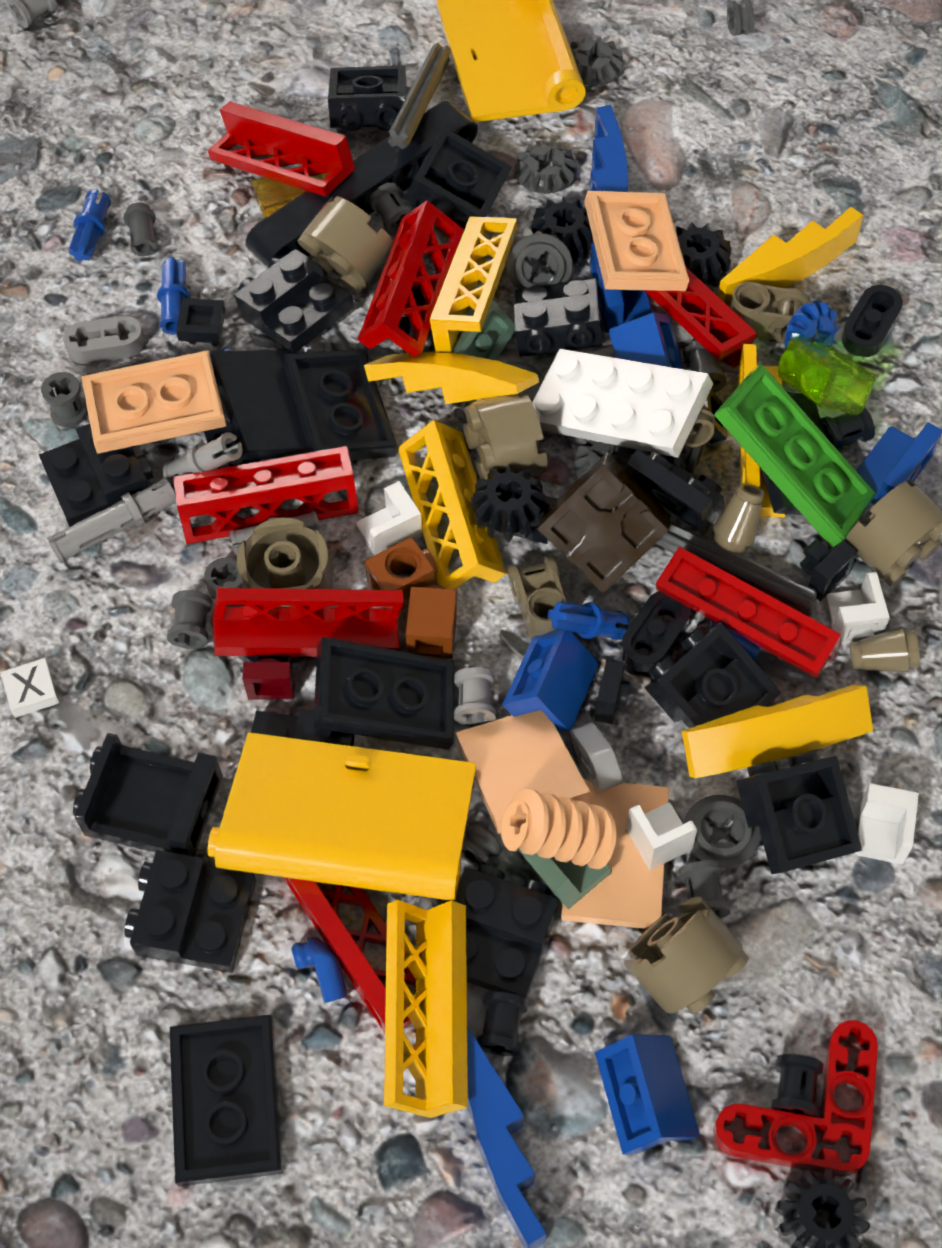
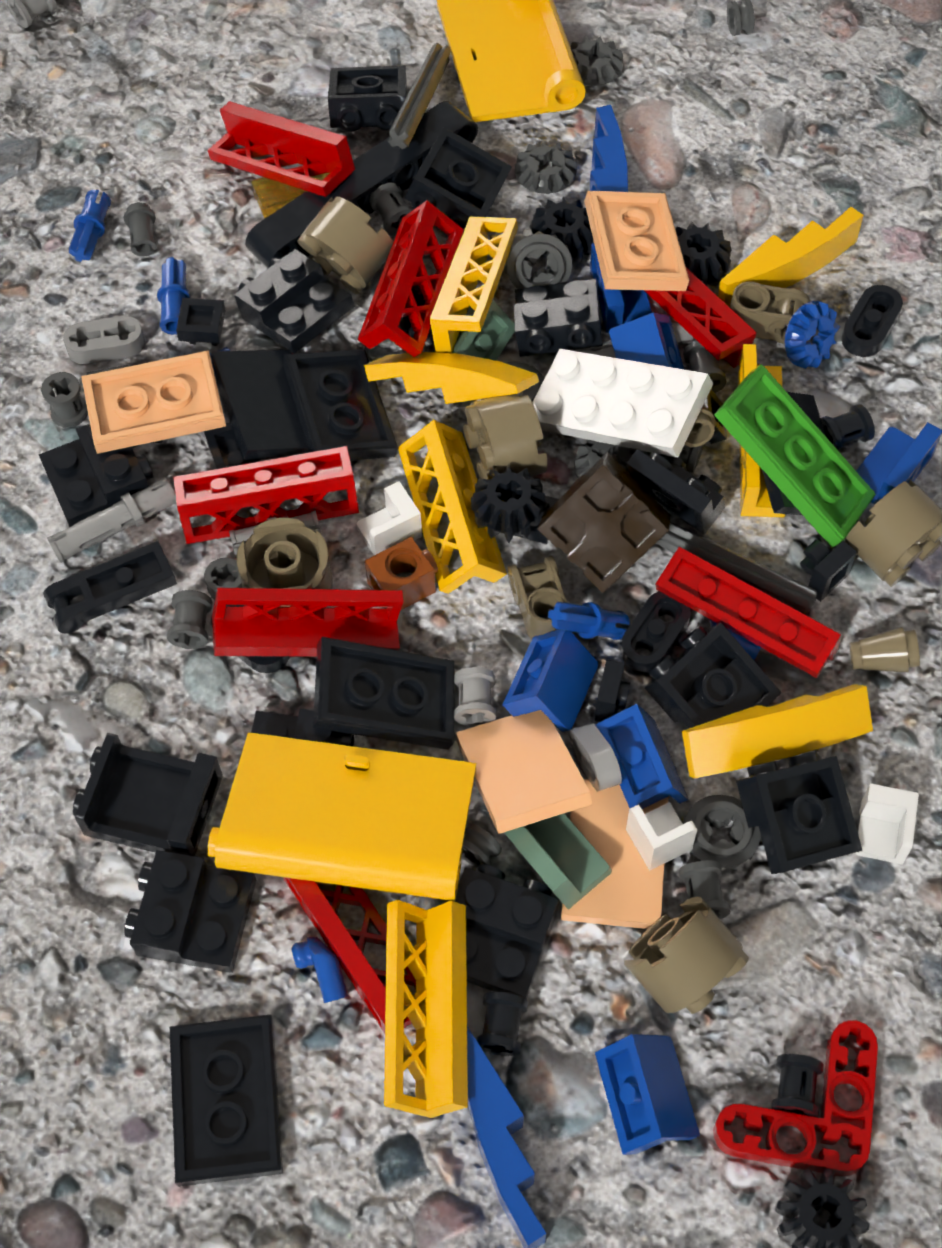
white tile [0,658,59,718] -> none
light grey pin [163,432,243,488] -> none
dark red plate [242,658,295,700] -> none
dark orange brick [406,585,457,659] -> none
light nougat piece [501,789,616,870] -> none
dark tan cone [713,483,765,553] -> none
clear neon green brick [778,337,876,415] -> none
white panel [825,572,890,644] -> none
none -> black plate [43,541,177,634]
none -> blue panel [596,704,689,809]

